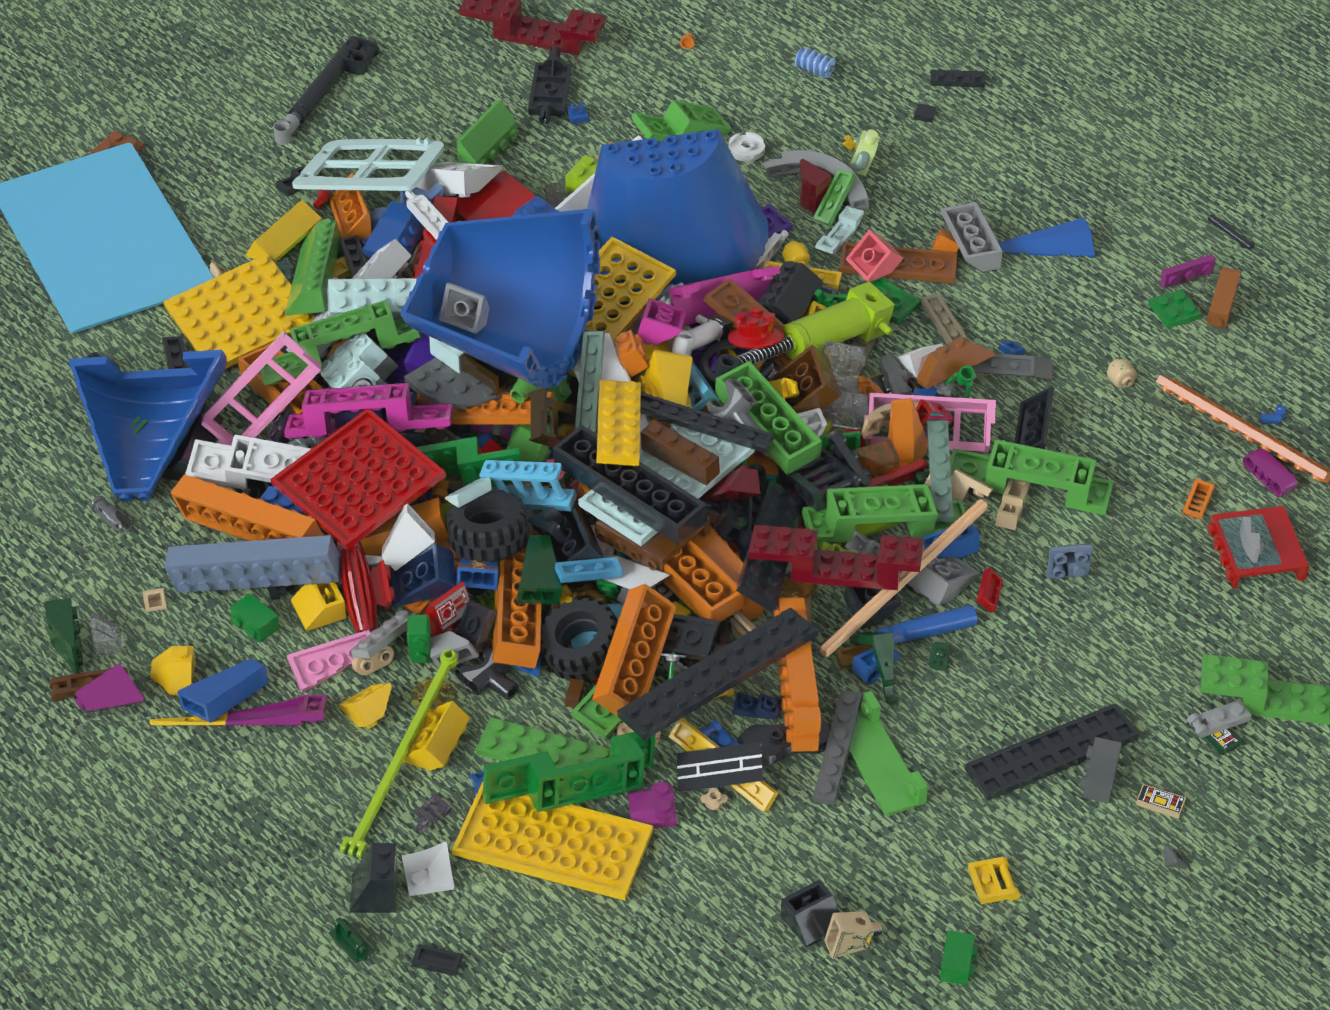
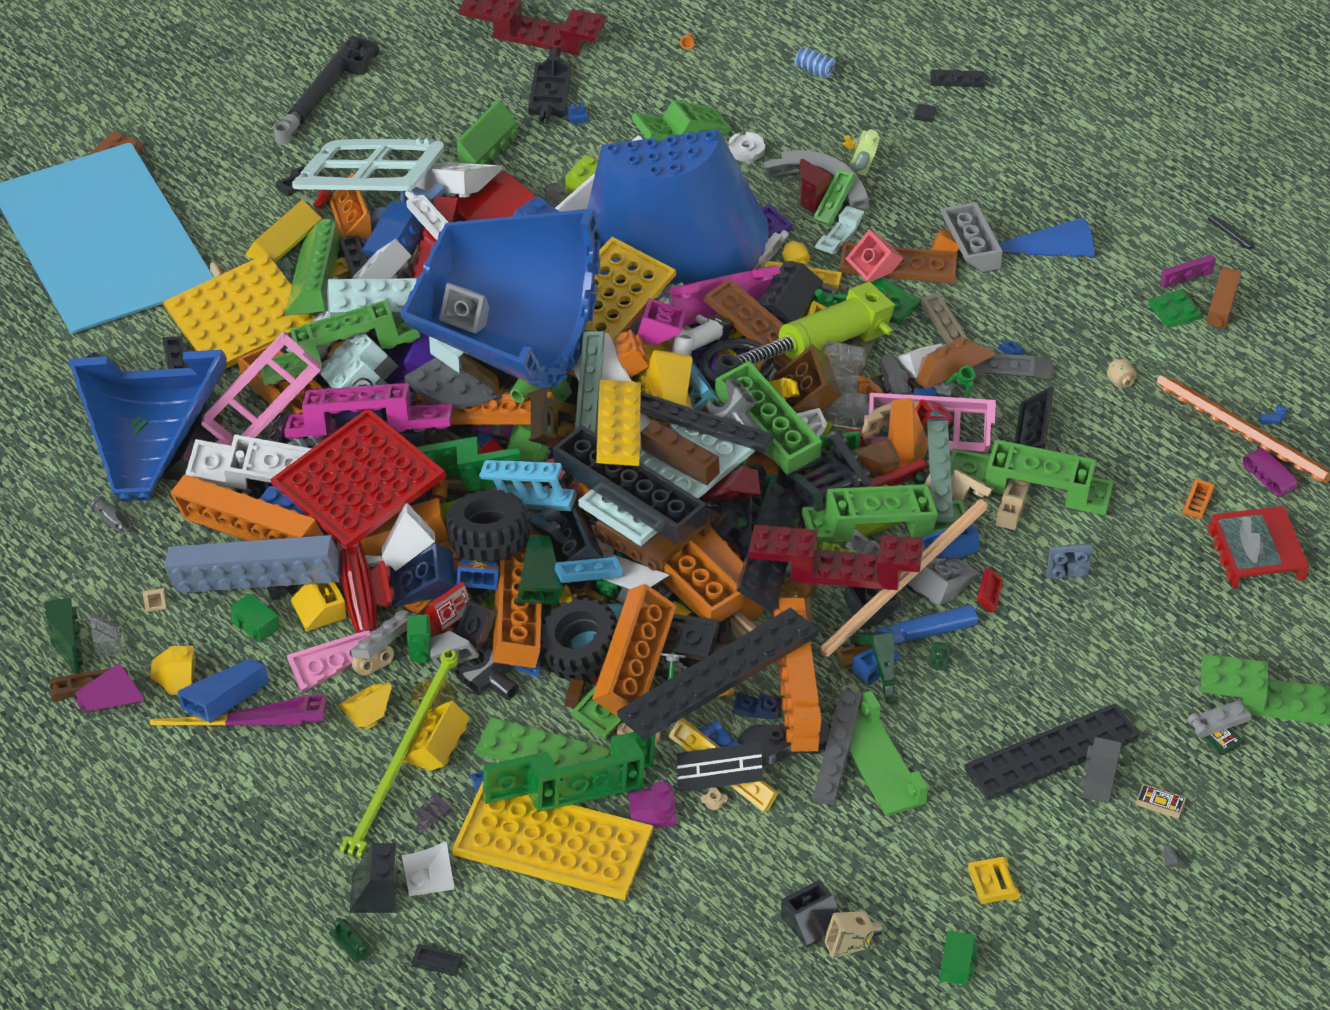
light aqua slope [445,477,492,508] -> none
red piece [728,307,784,349] -> none

